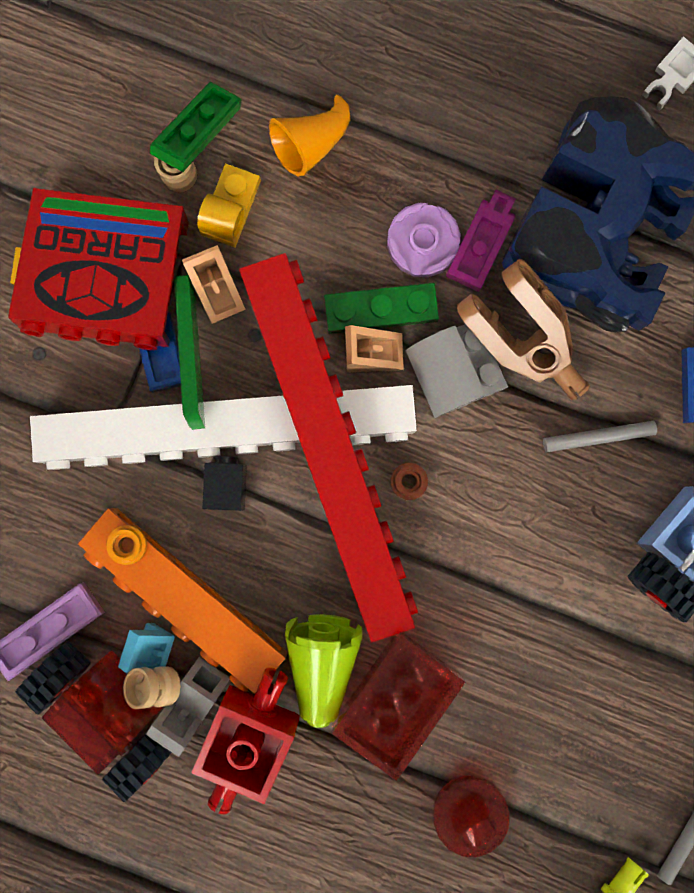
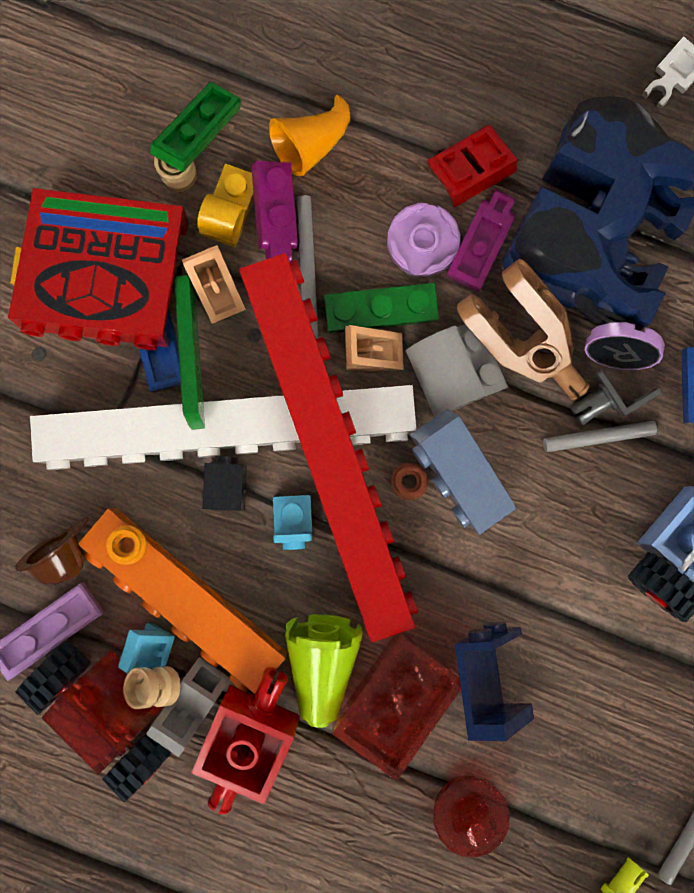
none -> reddish brown piece [15,517,89,585]
none -> magenta hinge [251,161,297,262]
none -> medium azure bracket [273,495,313,550]
none -> light grey piece [297,195,318,338]
none -> sand blue brick [410,409,517,535]
none -> red piece [427,124,518,208]
none -> dark blue panel [455,621,534,741]
none -> dark grey bracket [570,370,663,425]
none -> tile [584,322,665,370]

